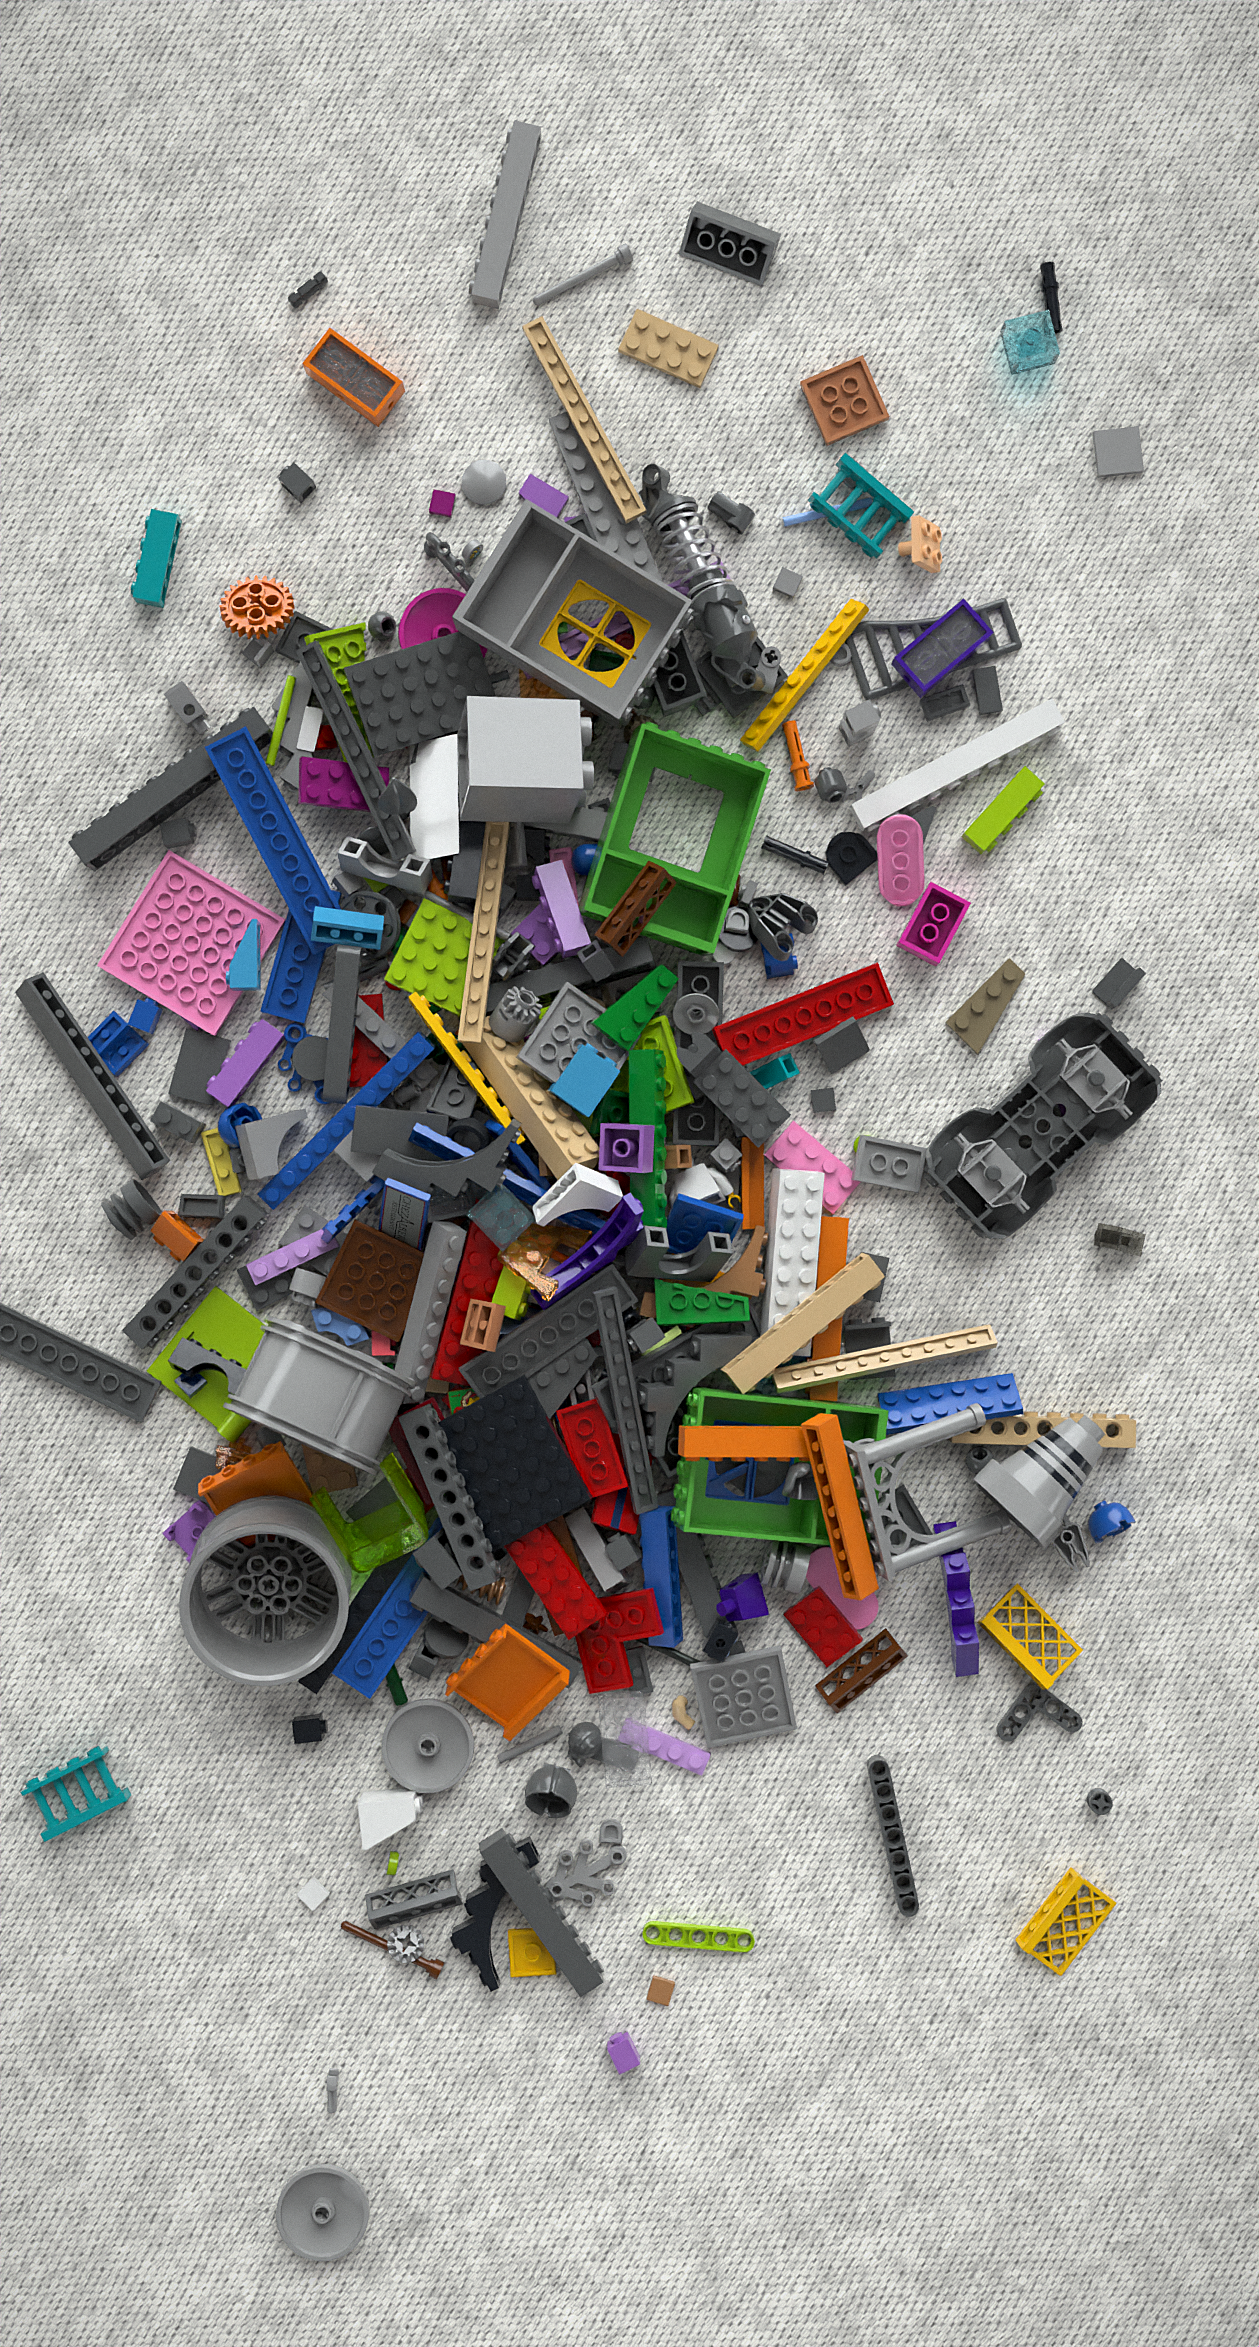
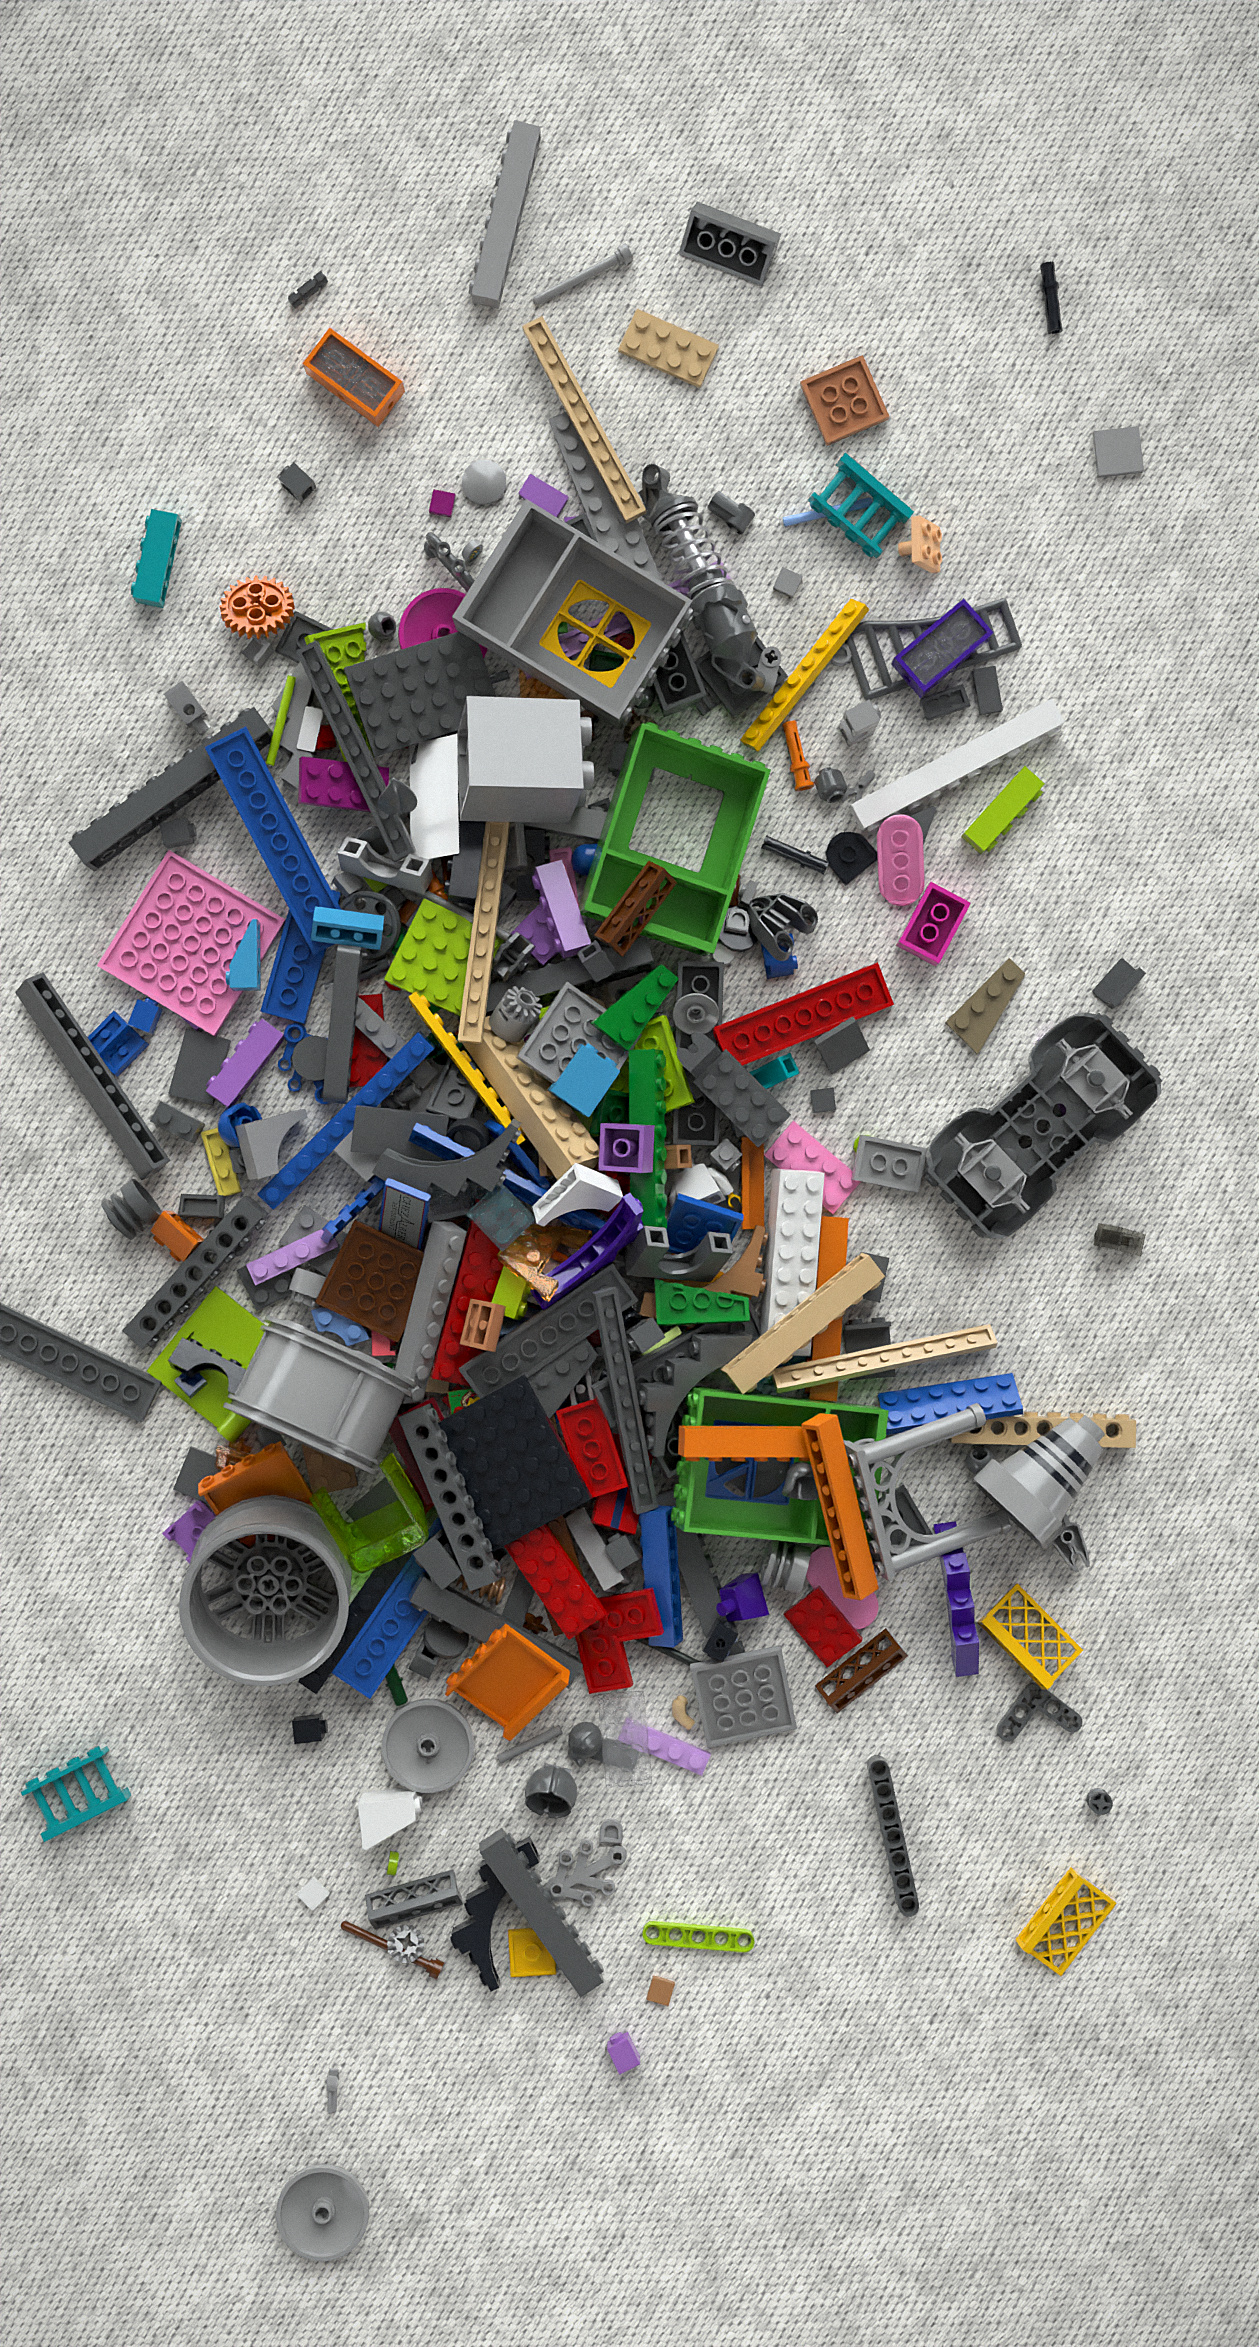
dark grey plate [625,1645,654,1697] -> none
clear light blue brick [1000,310,1060,375] -> none
blue cylinder [1088,1501,1136,1543] -> none

